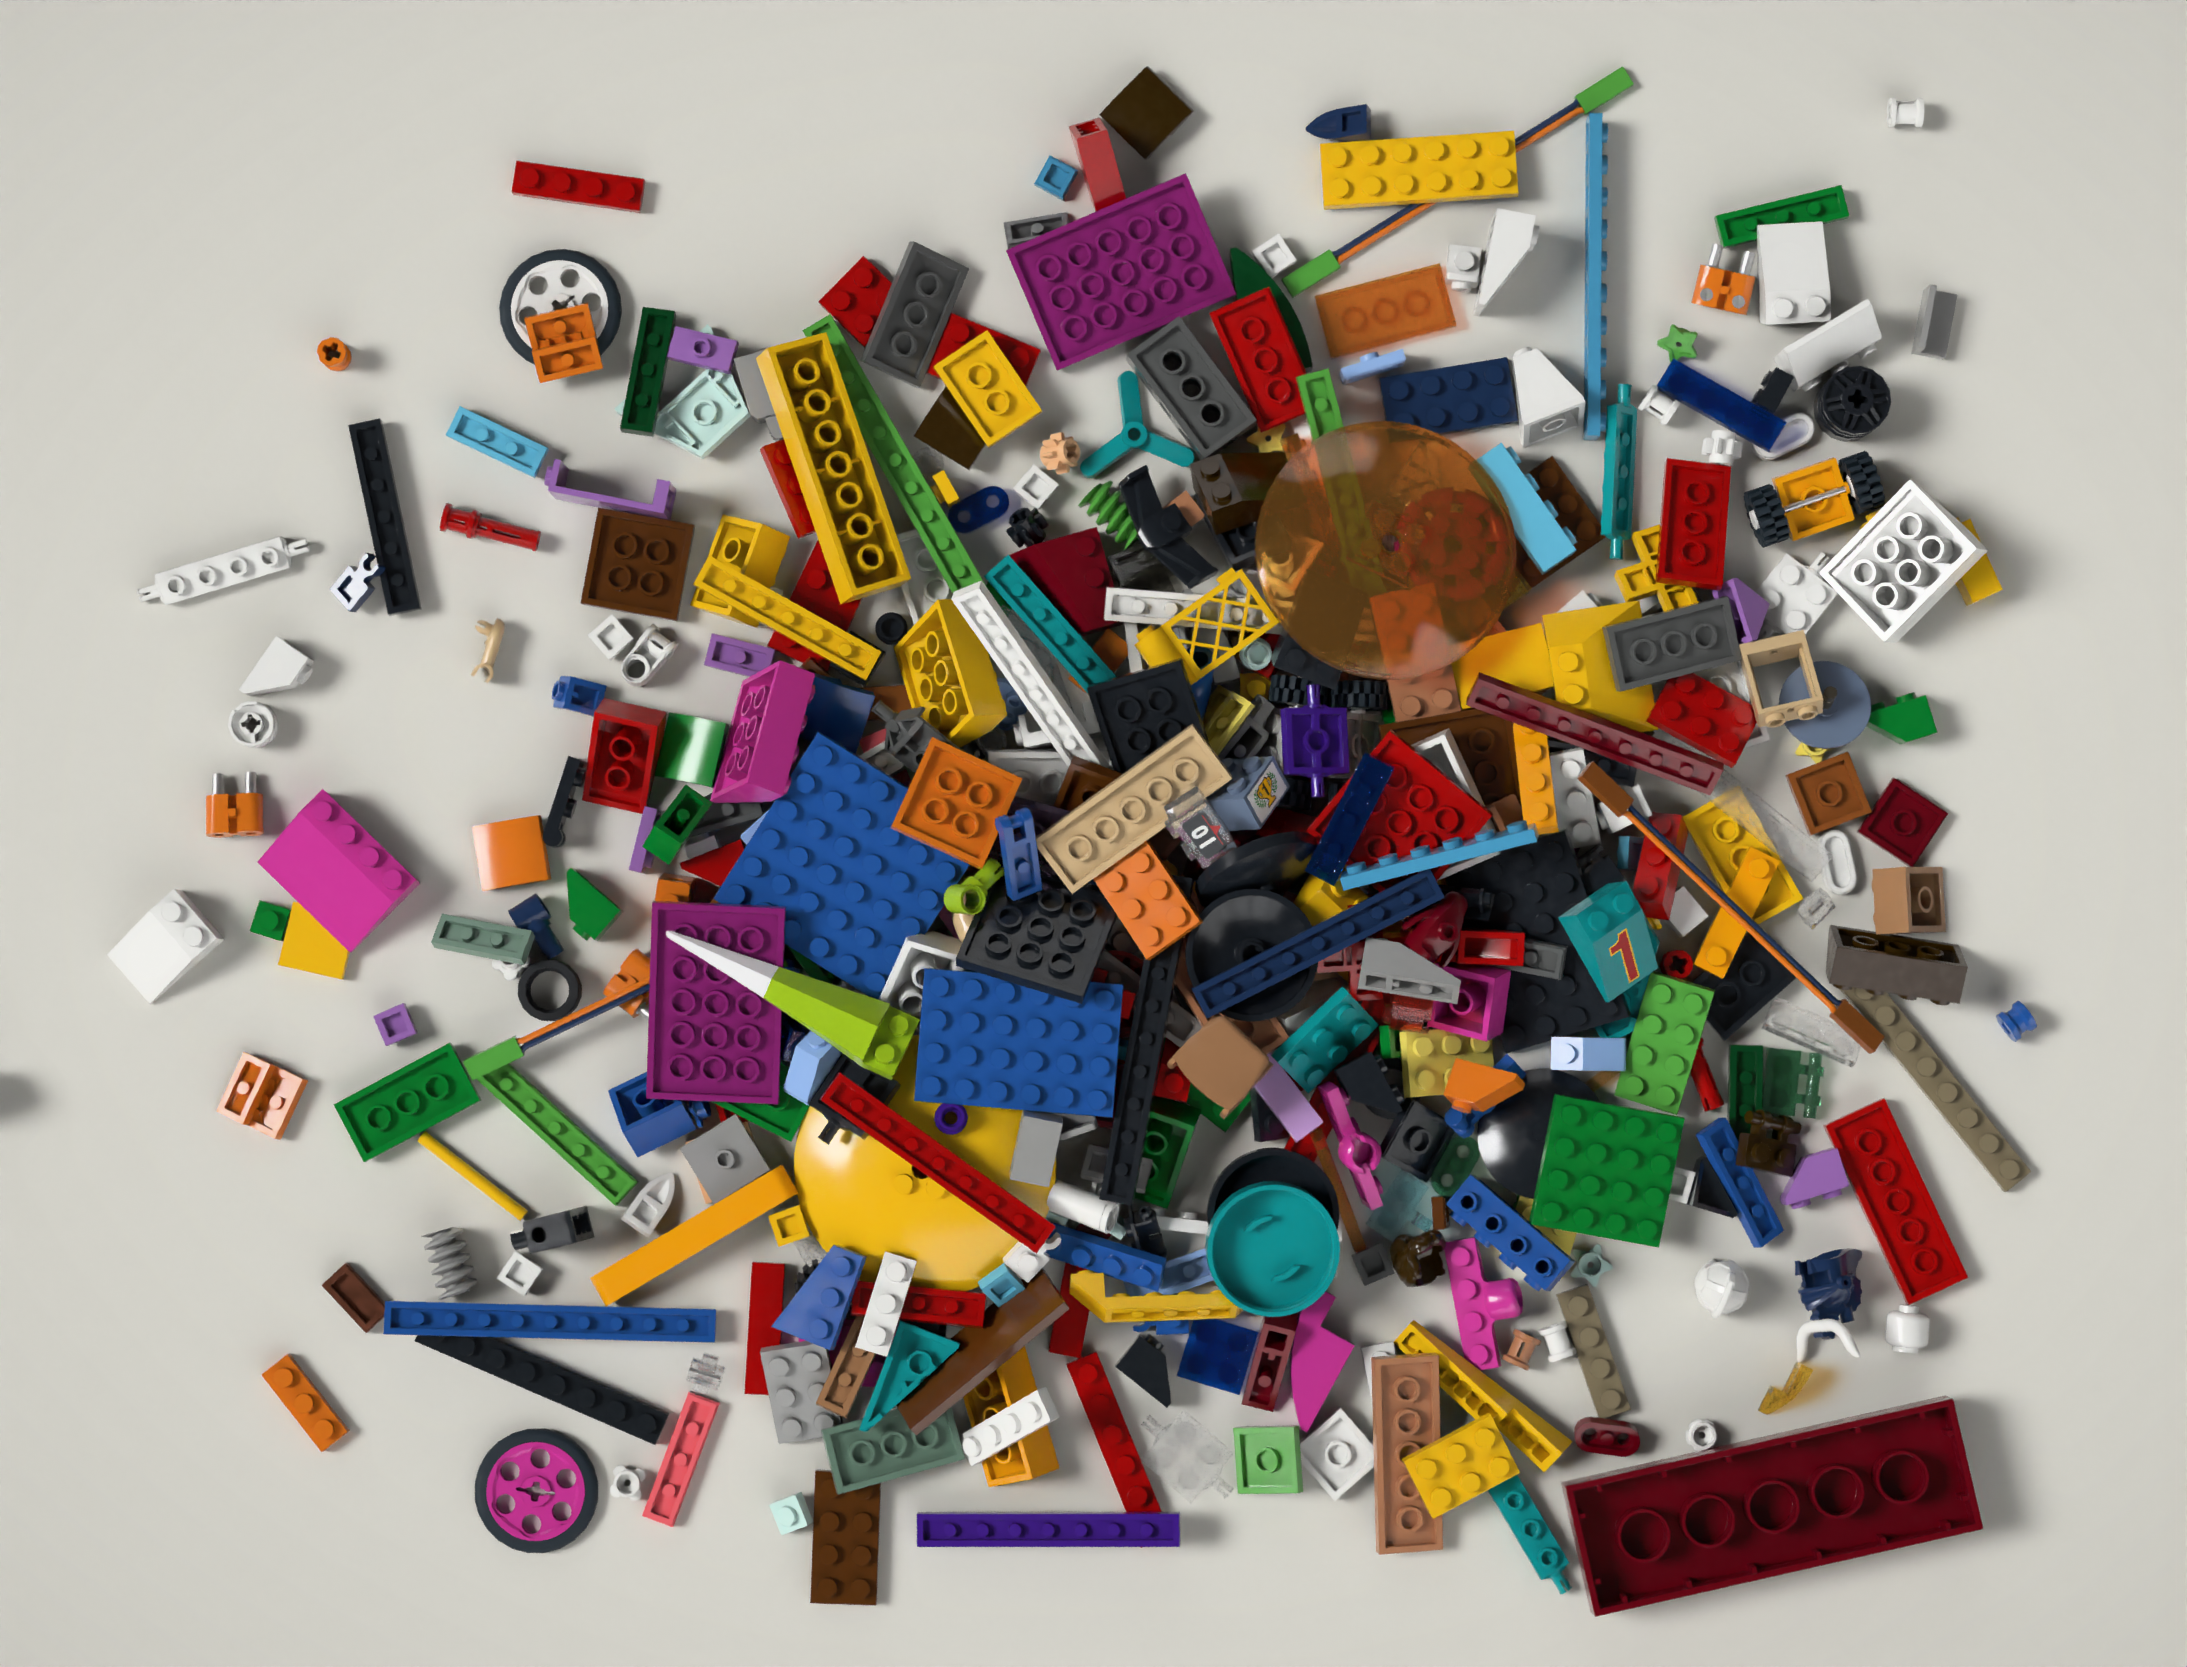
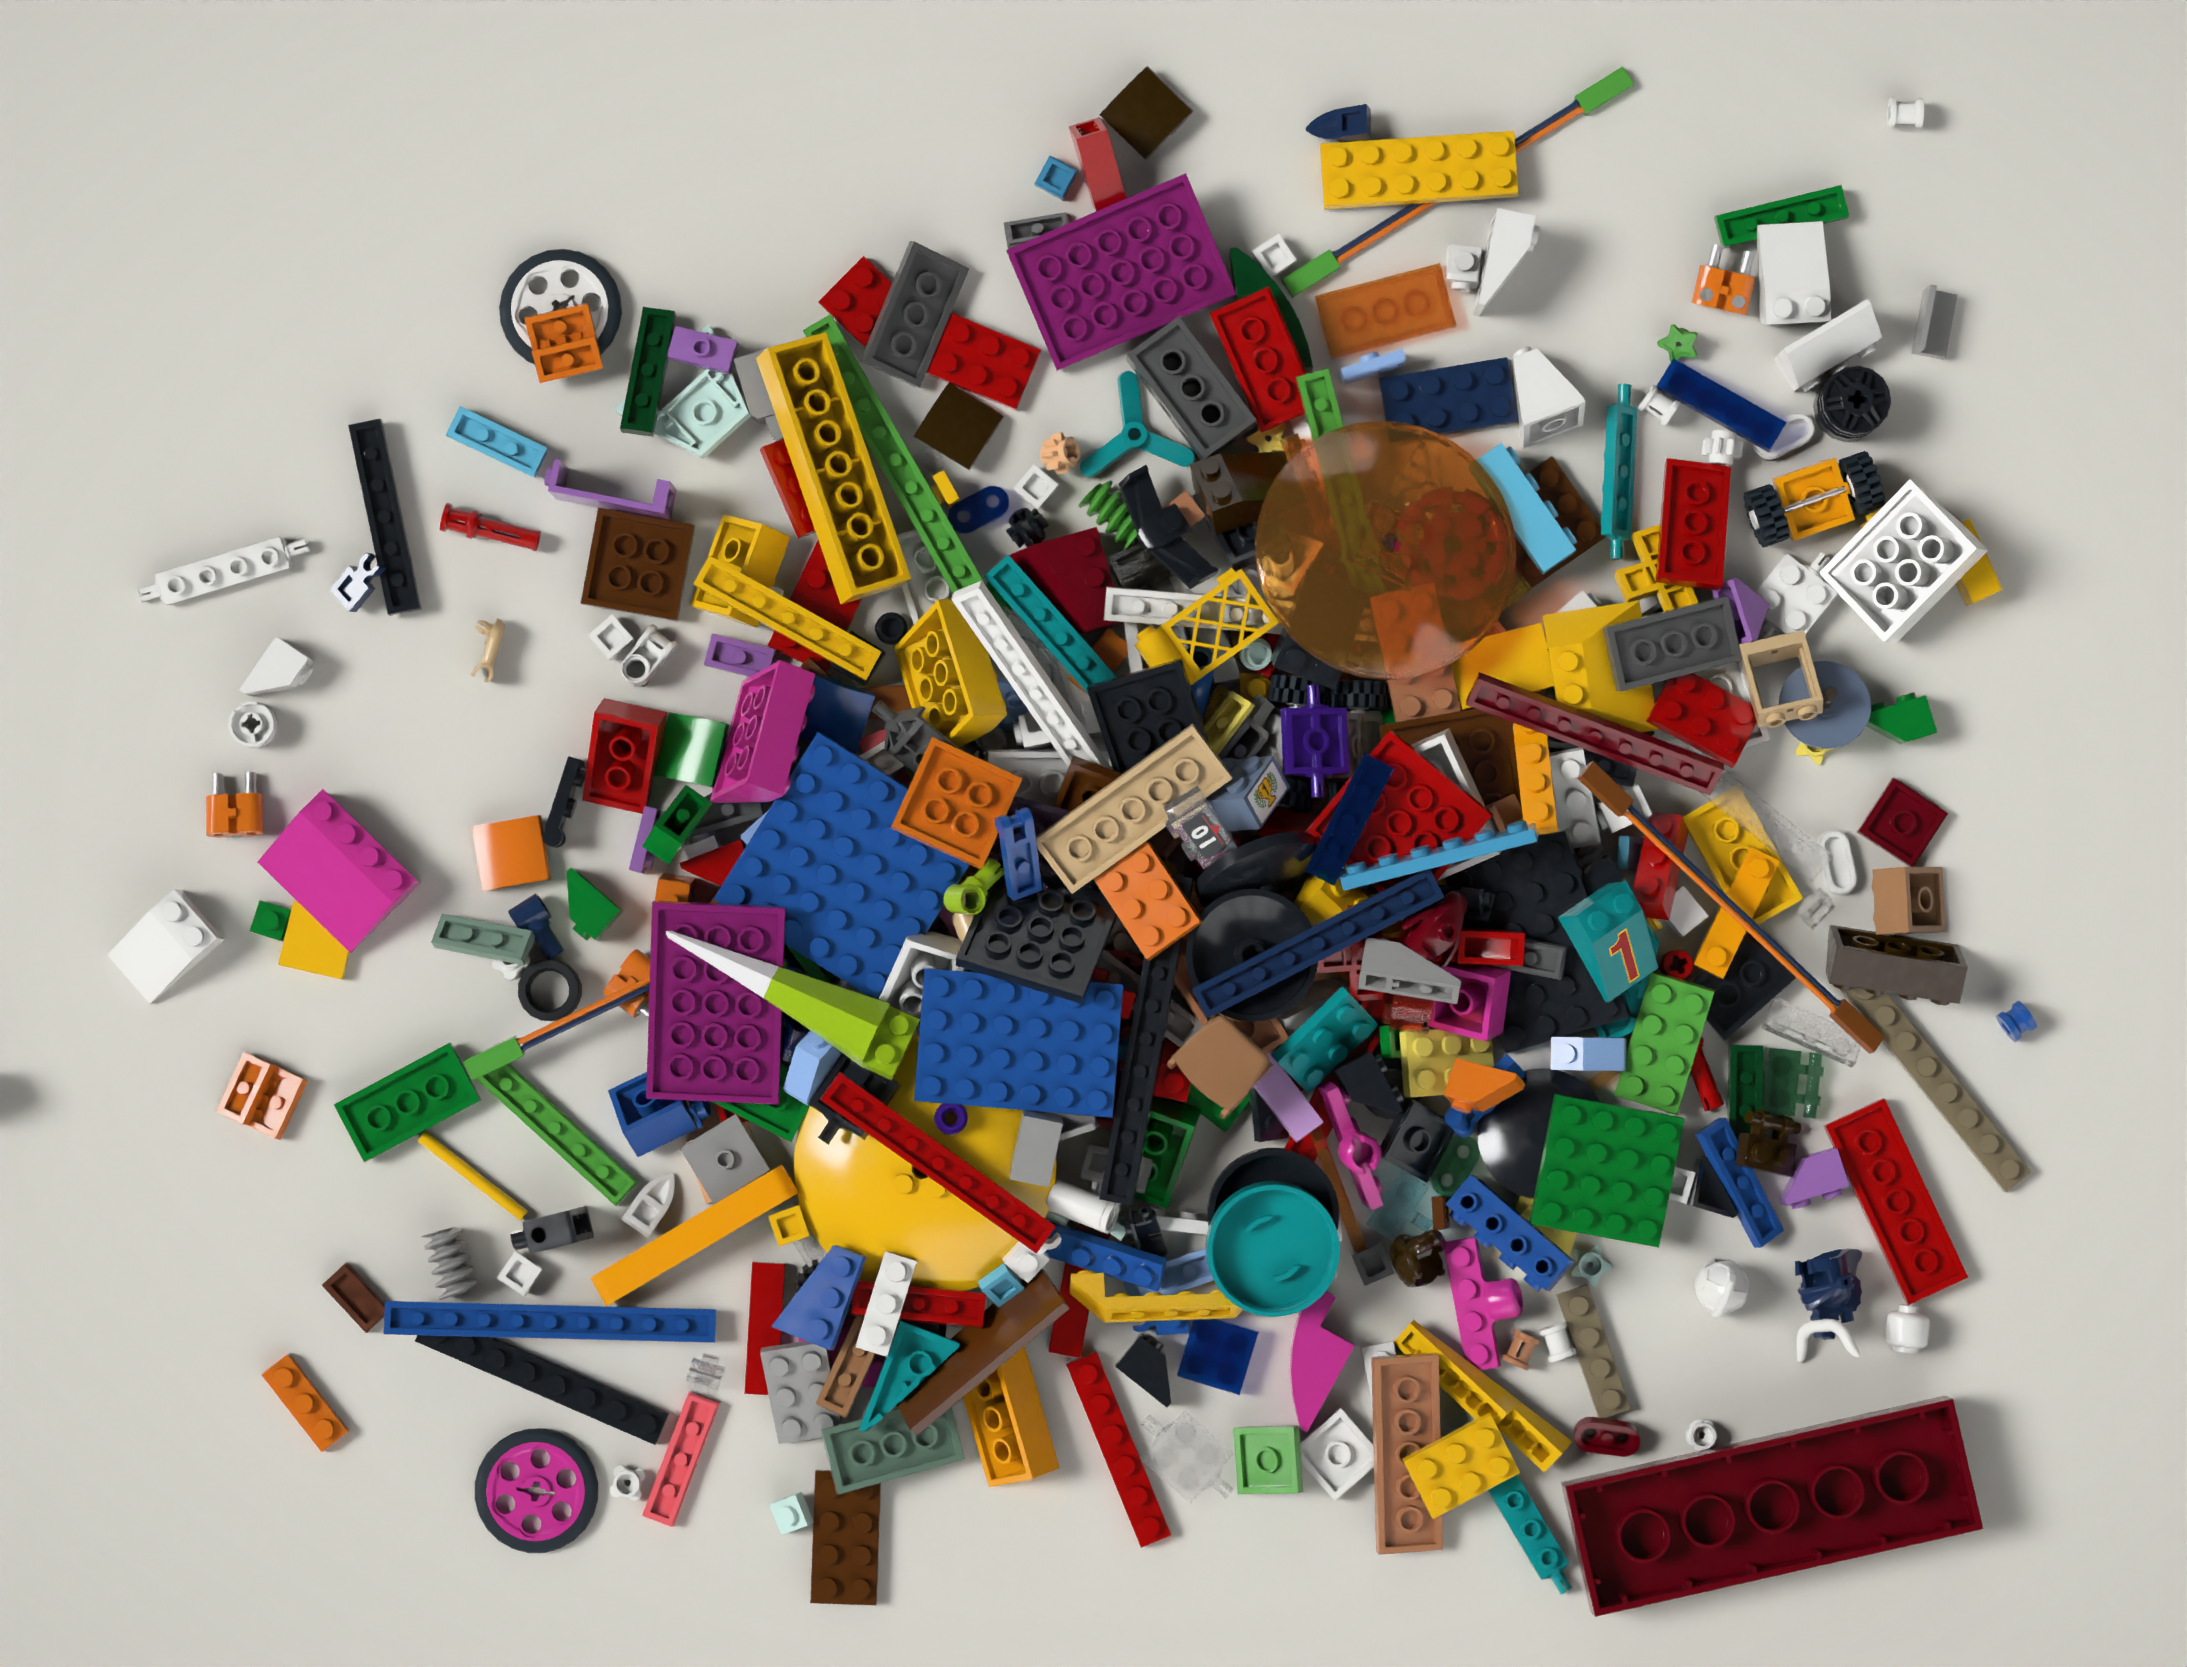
orange bush [317,337,352,371] -> none
medium lavender plate [373,1003,418,1046] -> none
red plate [512,161,645,213] -> none
blue bracket [552,676,607,717] -> none
dark purple plate [917,1512,1181,1547] -> none
yellow plate [933,330,1042,448] -> none
white plate [959,1387,1060,1466] -> none
dark red slope [1241,1312,1299,1412] -> none
dark azure plate [1584,113,1608,440] -> none
black piece [1751,367,1794,418] -> none
clear yellow slope [1758,1362,1813,1415] -> none
dark orange plate [1785,751,1872,836] -> none

